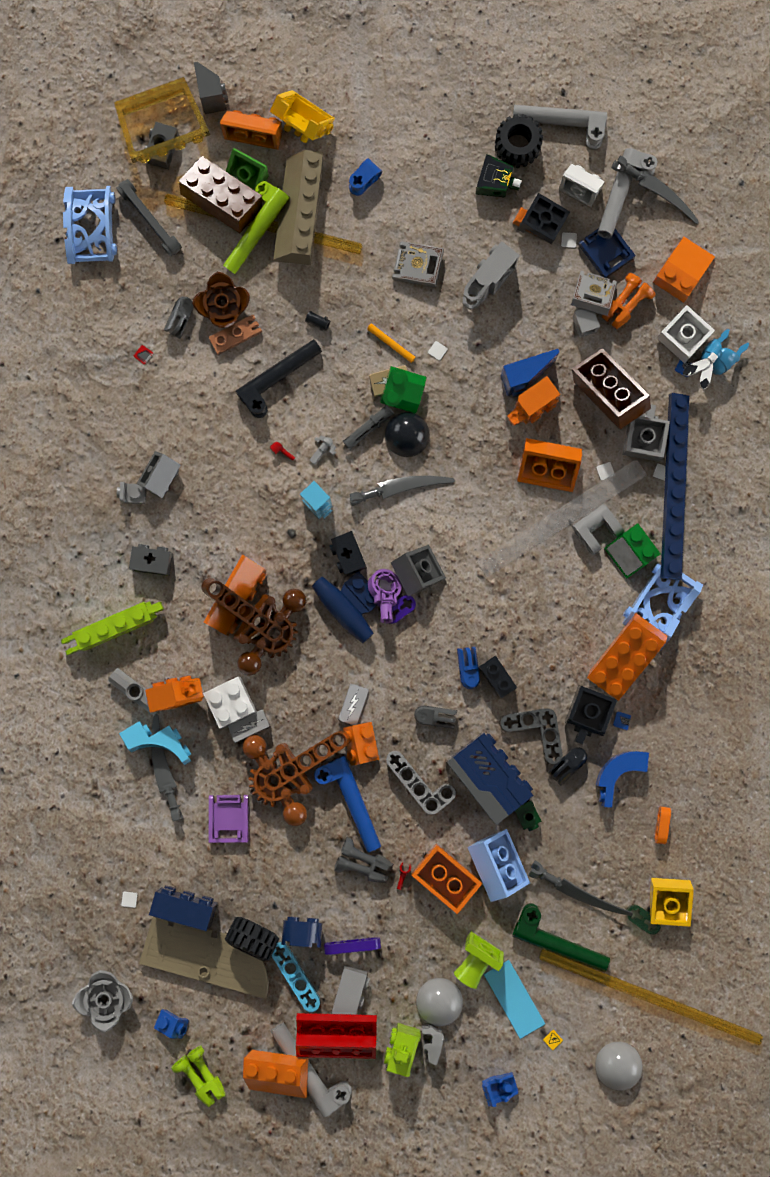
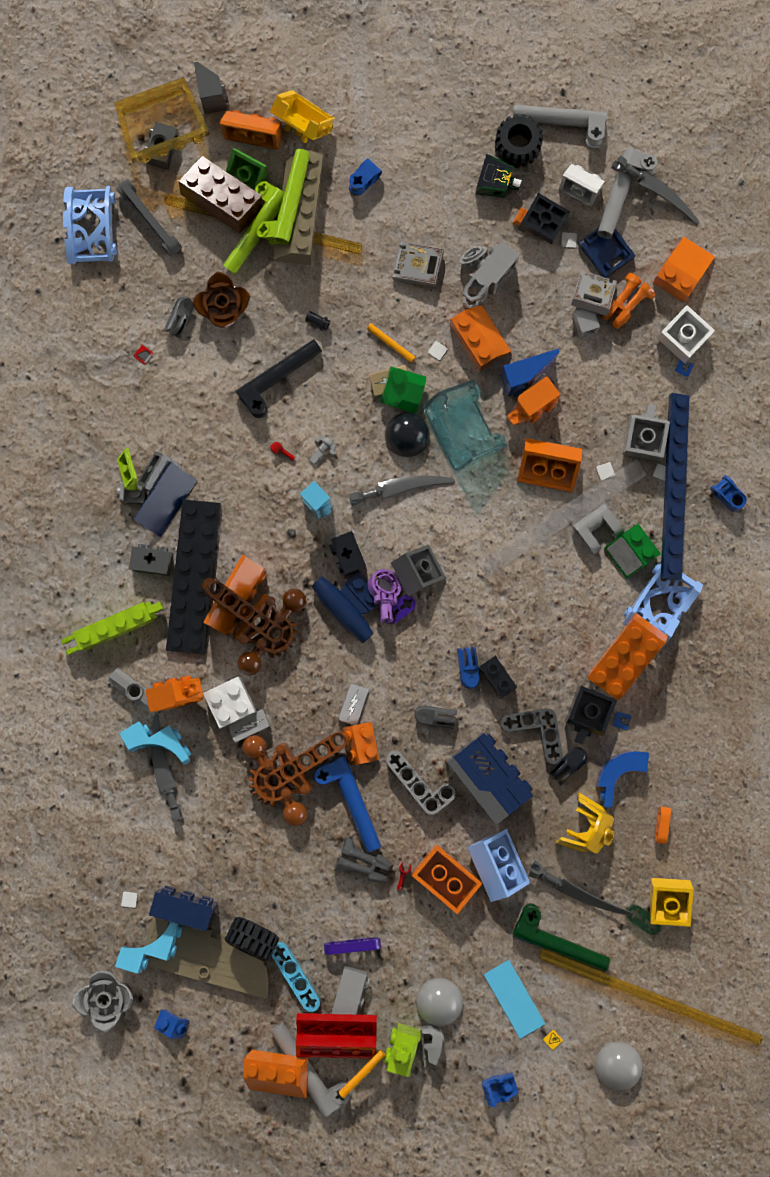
lime piece [171,1045,225,1107] -> none
nougat hinge [209,315,262,355] -> none
medium lavender container [209,795,249,843] -> none
dark blue brick [281,916,323,948] -> none
dark grey pin [343,405,394,450] -> none
lime plant [454,931,504,989] -> none
dark green brick [514,799,542,831] -> none
reddish brown brick [572,348,651,430] -> none
dark azure hair [683,329,749,389] -> none
none -> medium azure arch [115,921,183,974]
none -> lime slope [117,448,138,491]
none -> dark blue window [133,462,197,537]
none -> black plate [166,499,221,655]
none -> lime axle [257,149,310,245]
none -> light orange bar [339,1050,386,1098]
none -> clear light blue windscreen [424,379,508,471]
none -> orange slope [450,305,512,372]
none -> light grey gear [460,246,488,268]
none -> yellow piece [555,791,615,854]
none -> blue piece [710,475,747,512]

